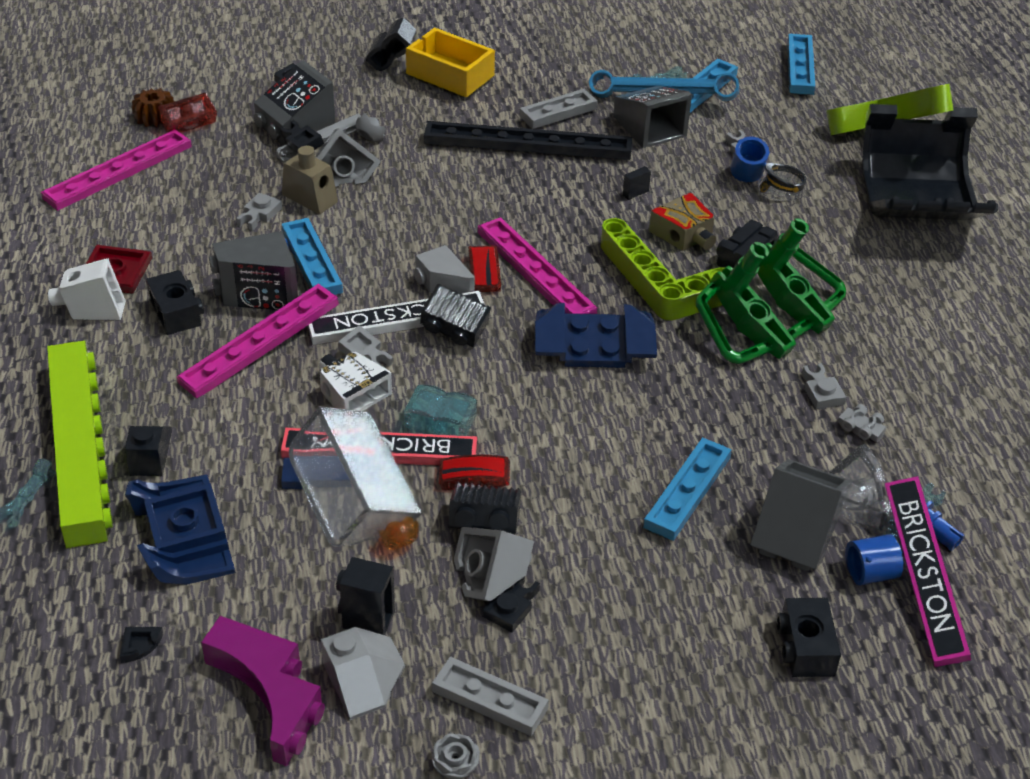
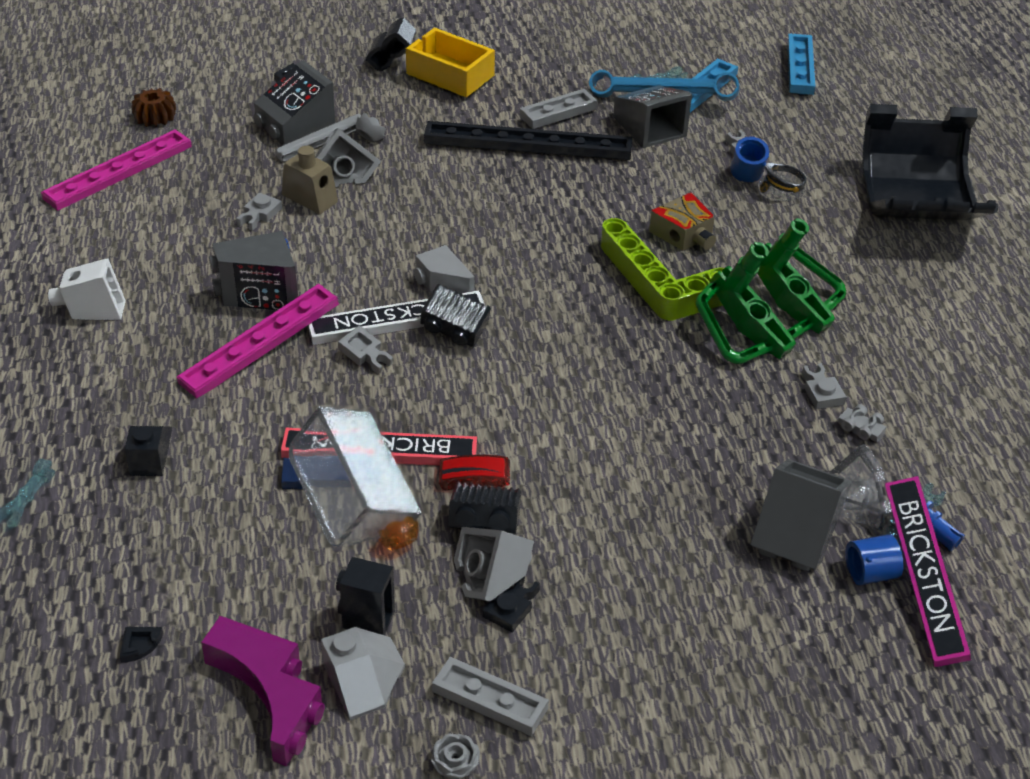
lime brick [47,340,113,549] -> none
dark red tile [86,245,152,294] -> none
dark blue piece [125,474,236,585] -> none
black brick [146,270,204,335] -> none
clear red slope [158,92,217,133] -> none
black plate [280,120,324,153] -> none
dark azure plate [281,218,343,295] -> none
white torso [319,352,392,421] -> none
clear light blue brick [404,385,477,436] -> none
slope [468,246,501,292] -> none
dark pink tile [478,217,598,314] -> none
dark blue piece [535,303,657,368] -> none
black tile [622,166,651,200] -> none
dark azure plate [643,437,732,541] -> none
black brick [716,219,778,268] -> none
black brick [776,597,841,677] -> none
lime beam [826,84,954,135] -> none

